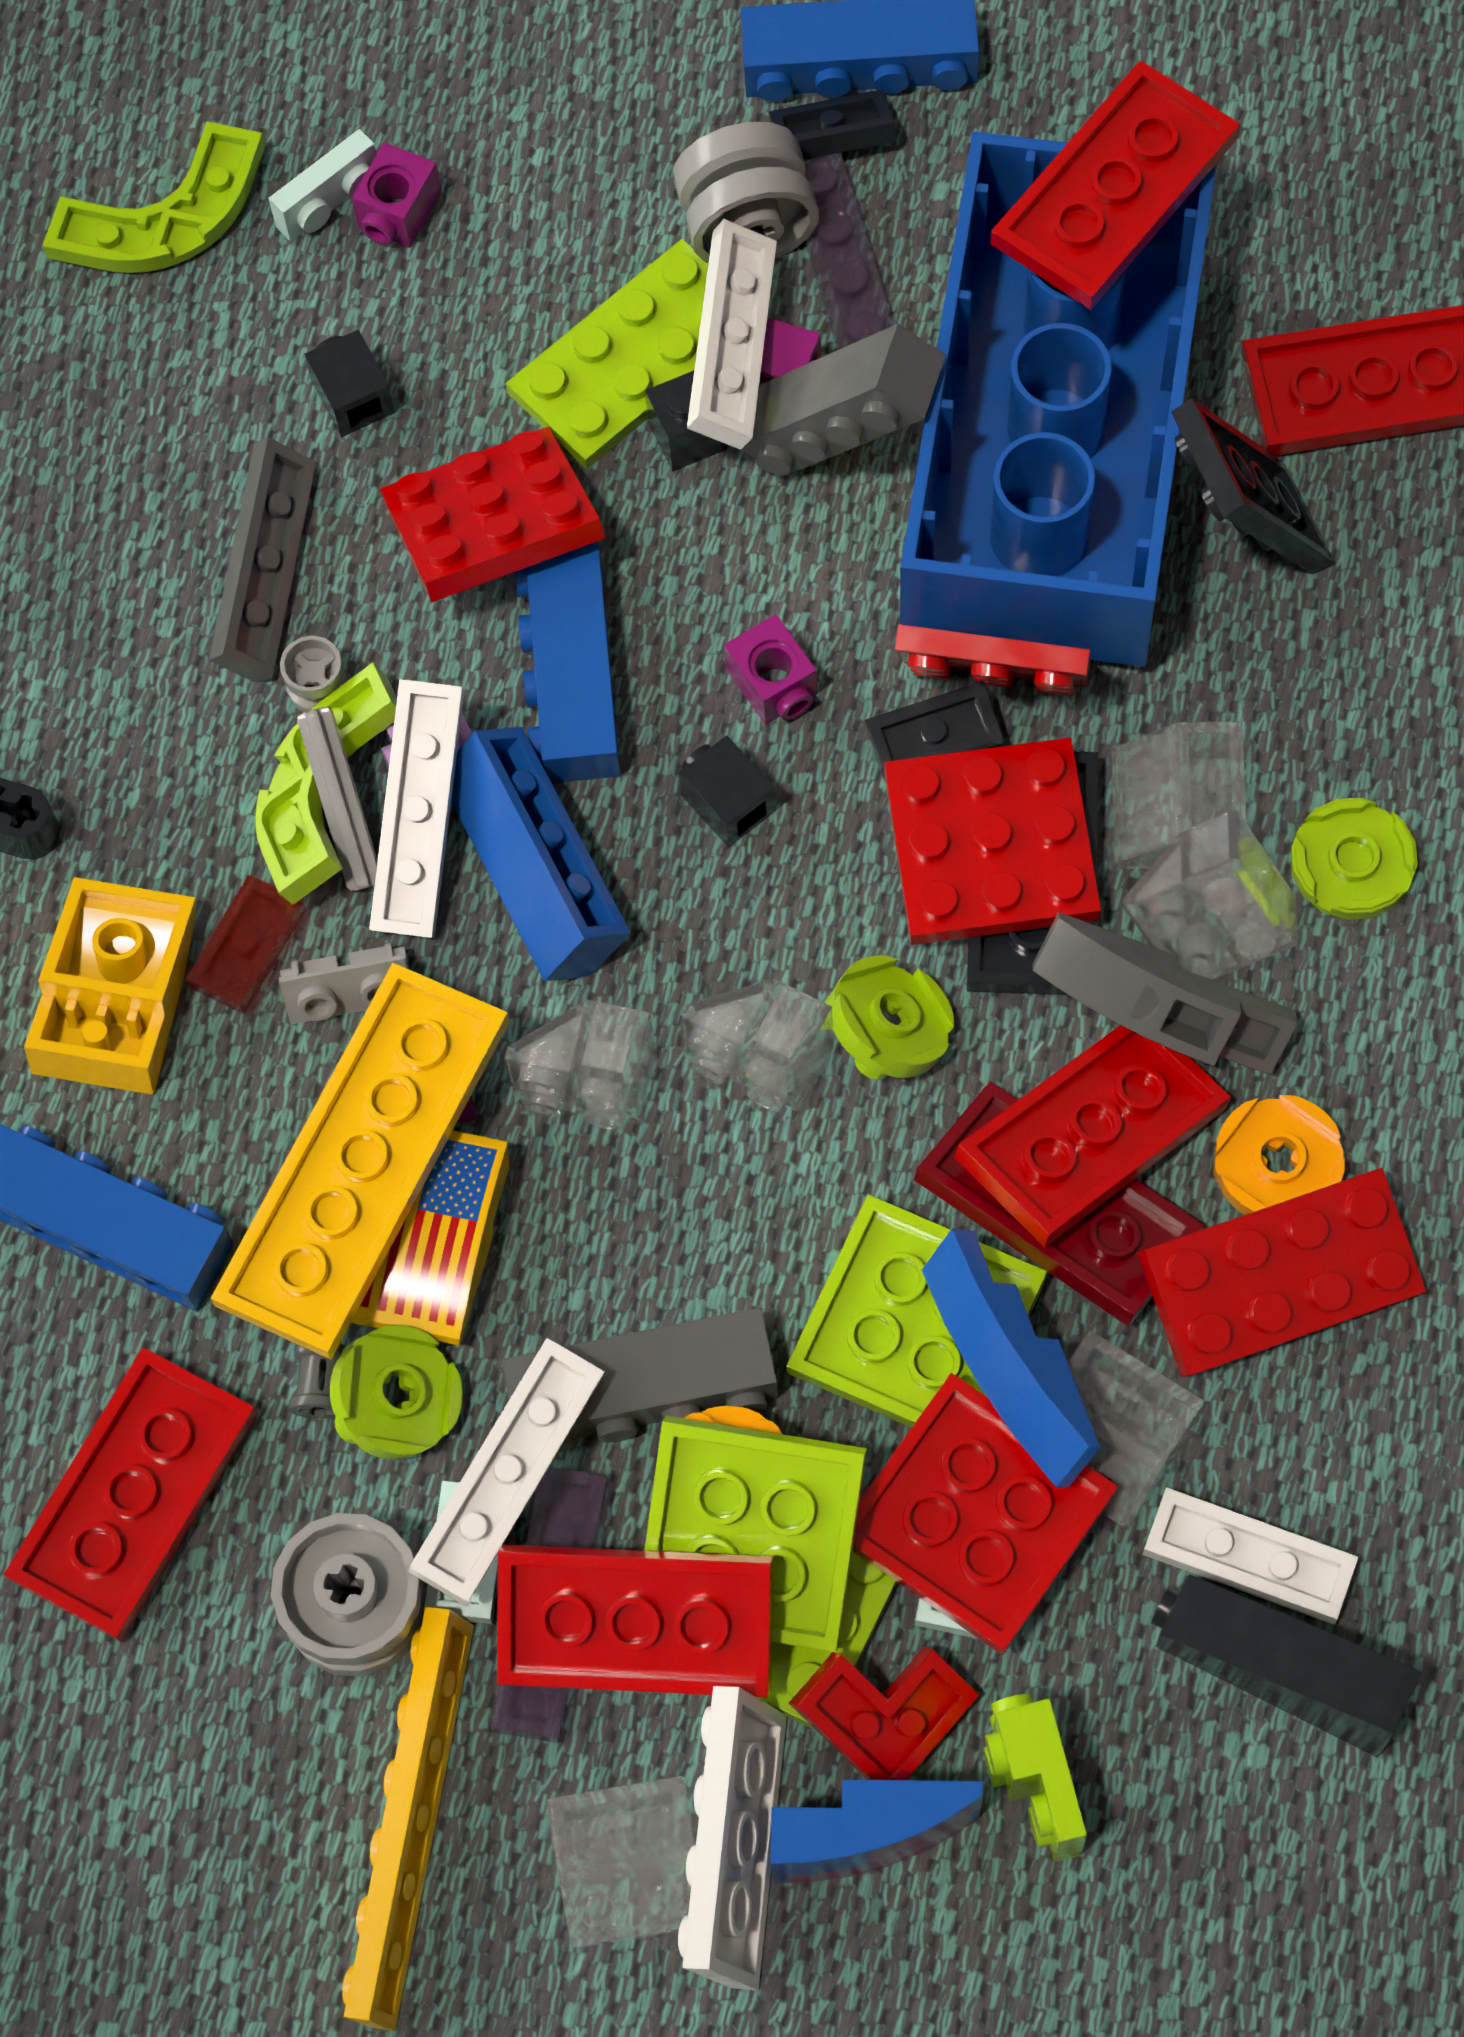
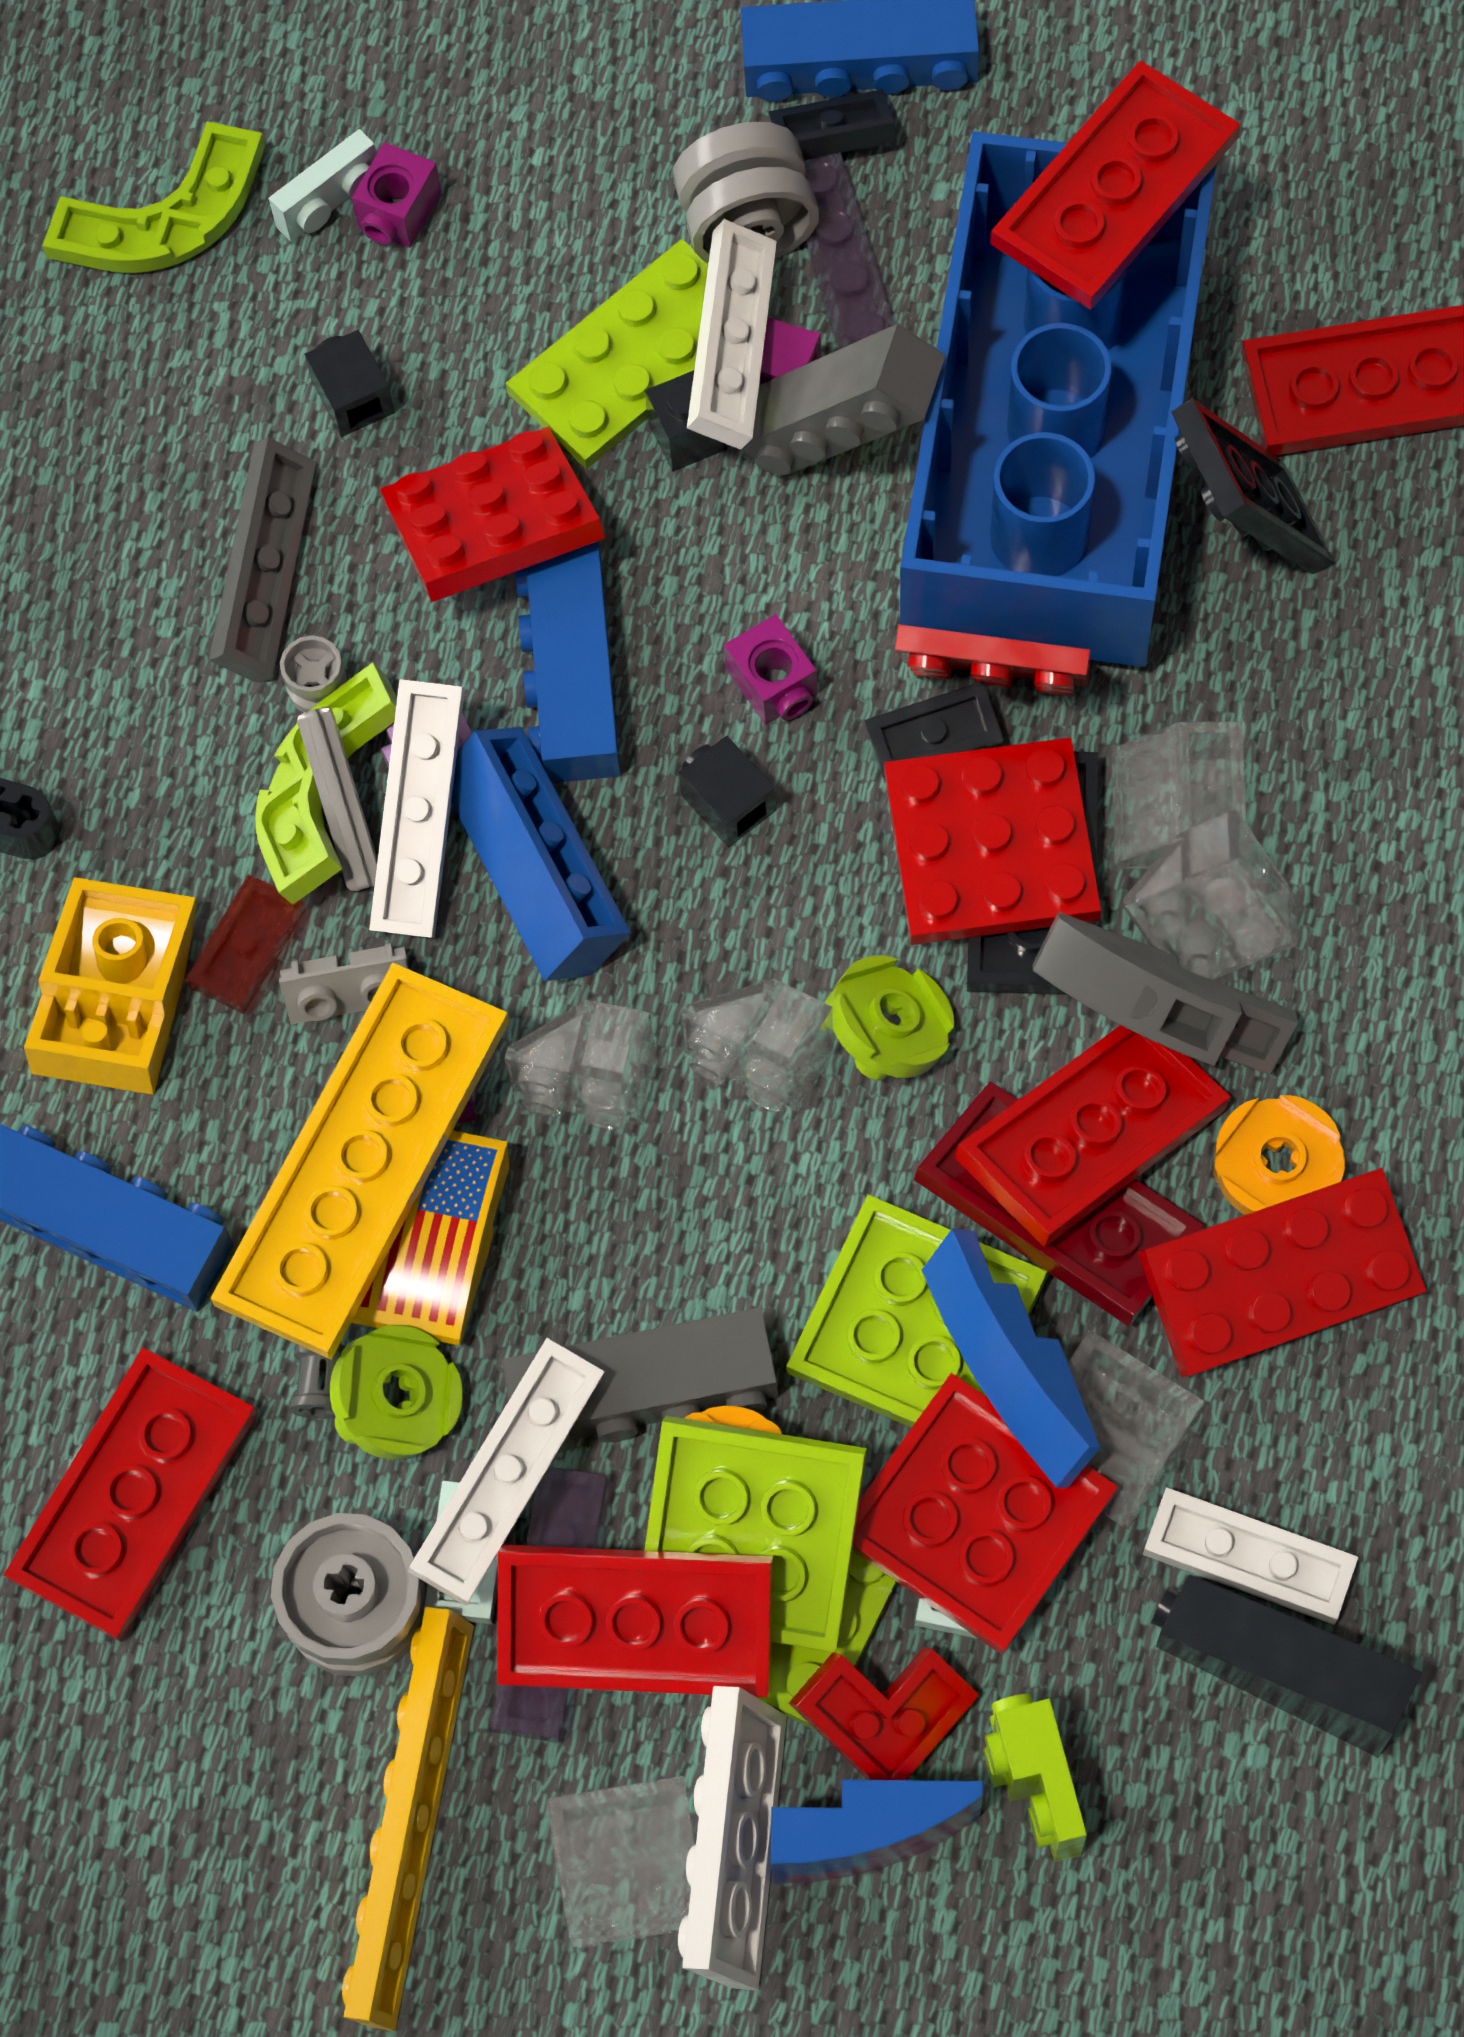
lime tile [1290,798,1418,920] -> none

